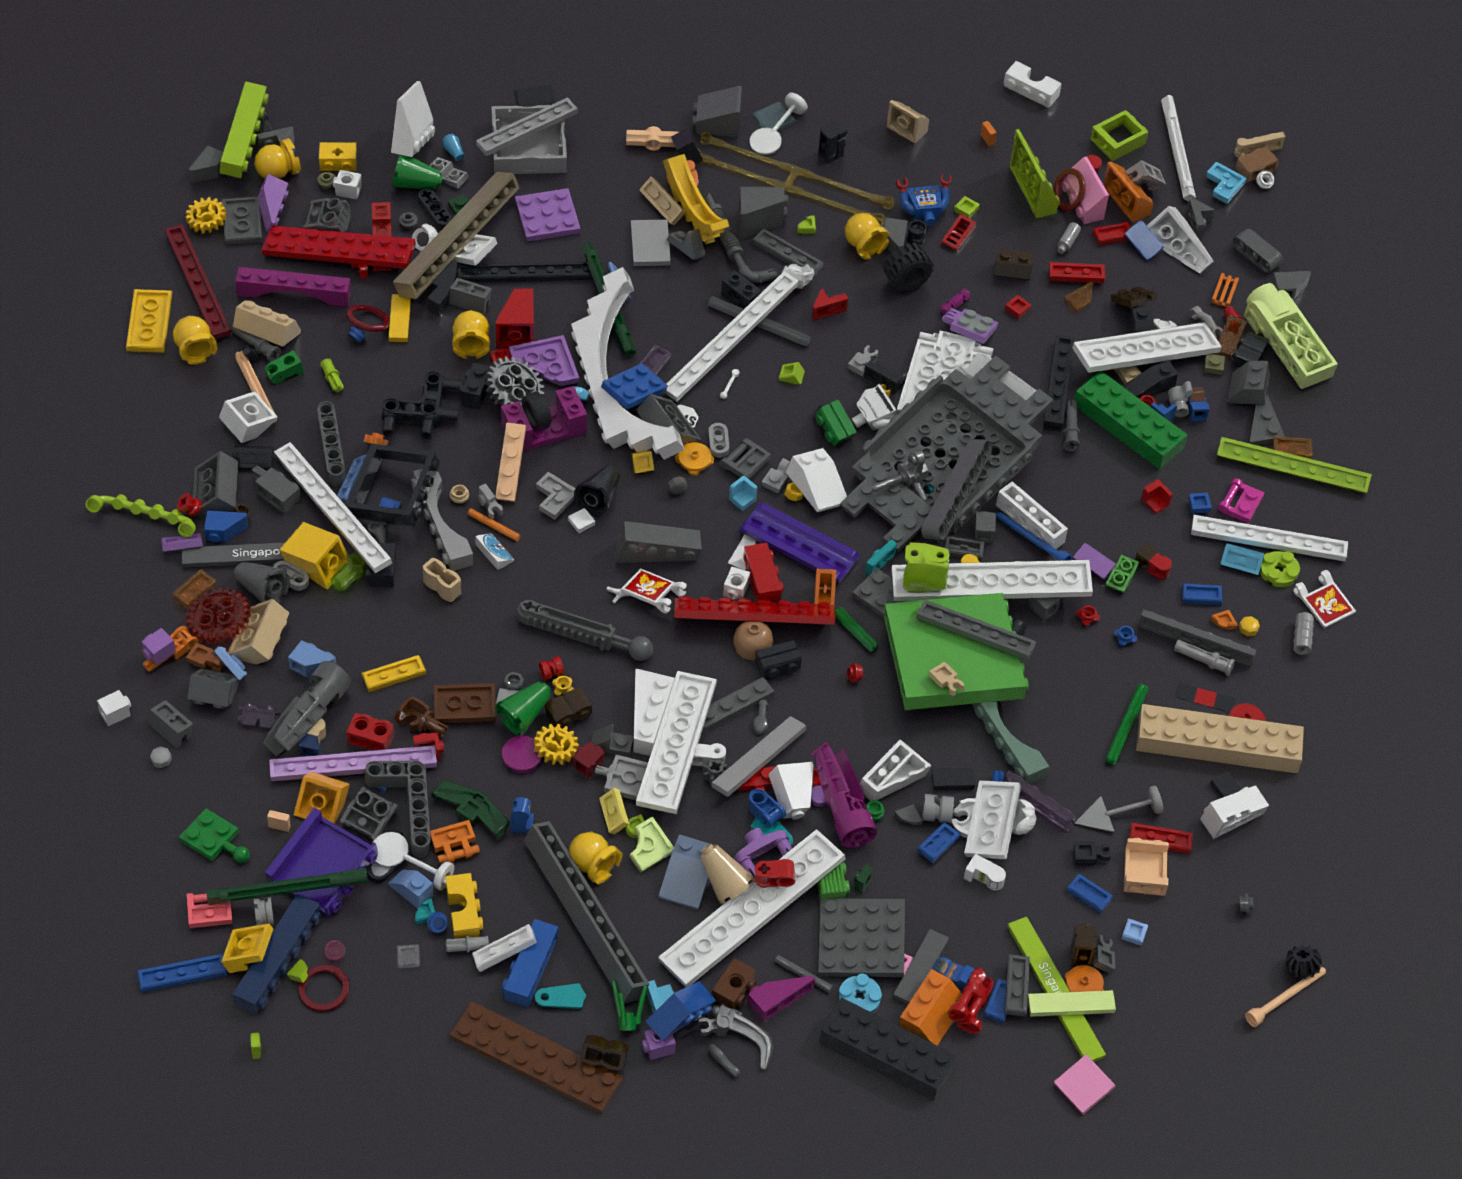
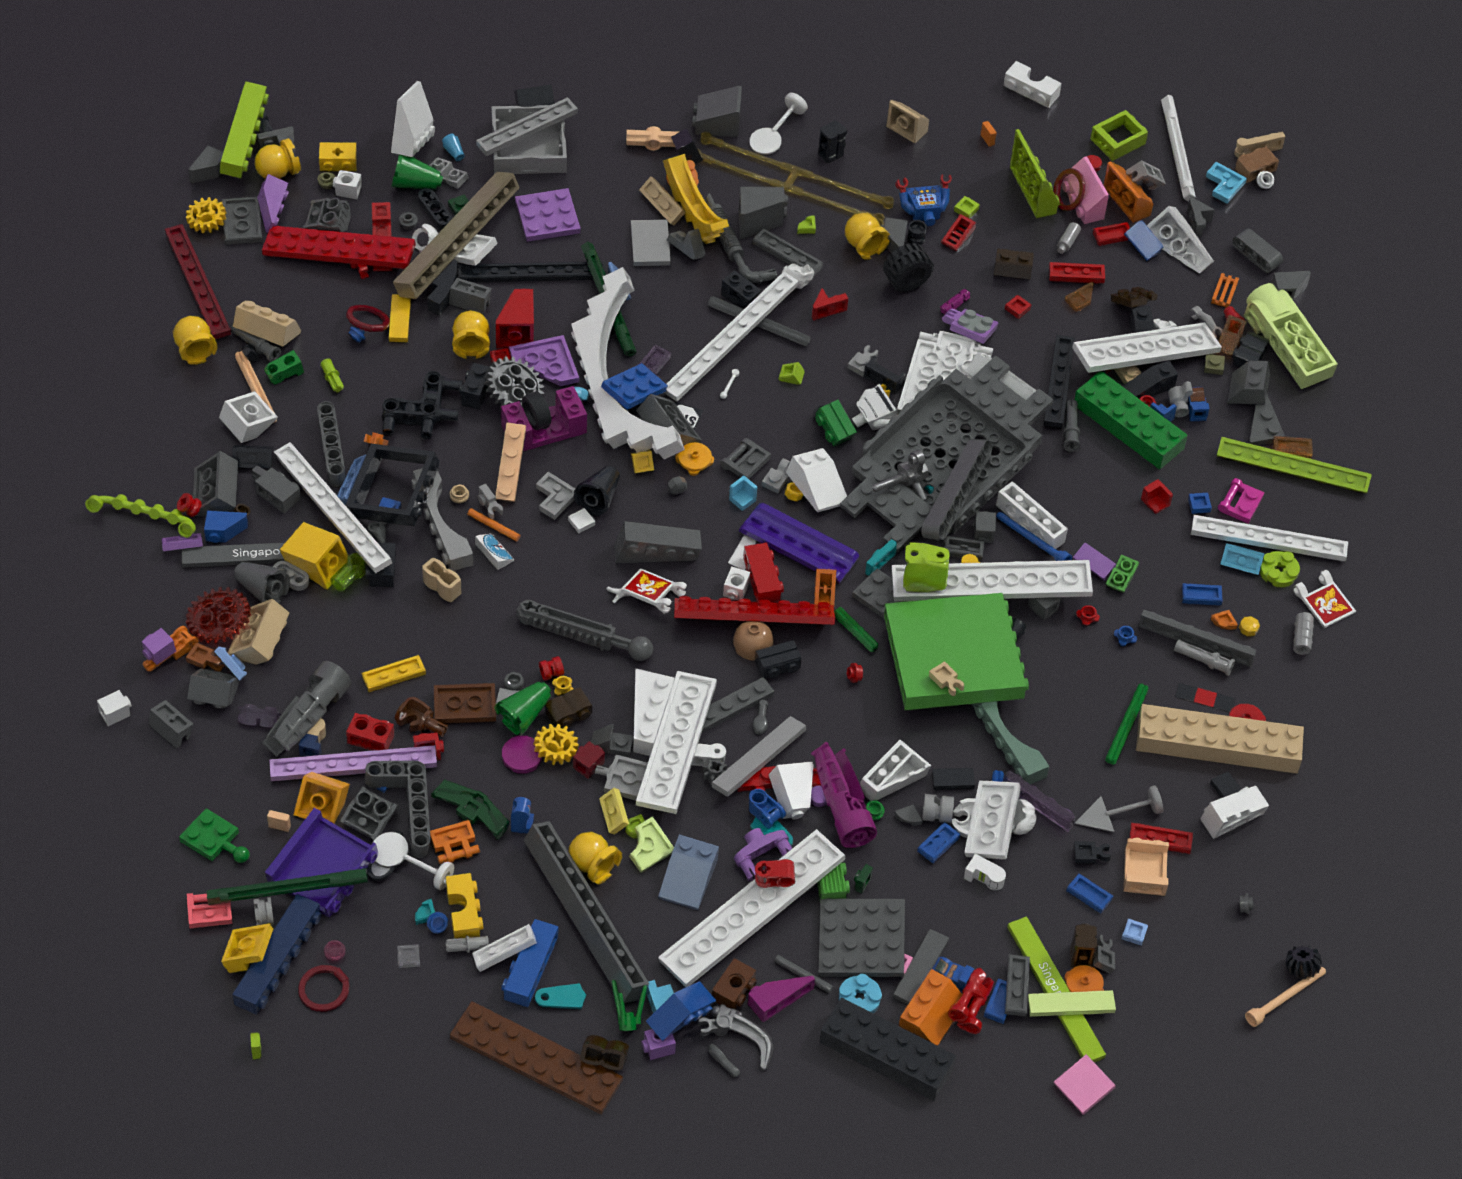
yellow tile [126,289,172,353] -> none
blue tile [137,954,227,993] -> none
light grey tile [150,747,172,768] -> none
clear orange plate [172,569,216,608] -> none
magenta arch [235,267,351,307] -> none
lime tile [287,959,308,983] -> none
medium blue slope [288,640,336,677] -> none
medium blue slope [388,870,433,909] -> none
tan cone [700,844,755,904] -> none
light grey plate [708,423,729,458] -> none
clear light blue piece [753,102,795,130] -> none
dark grey plate [916,600,1036,660] -> none
leg [1135,541,1172,579] -> none

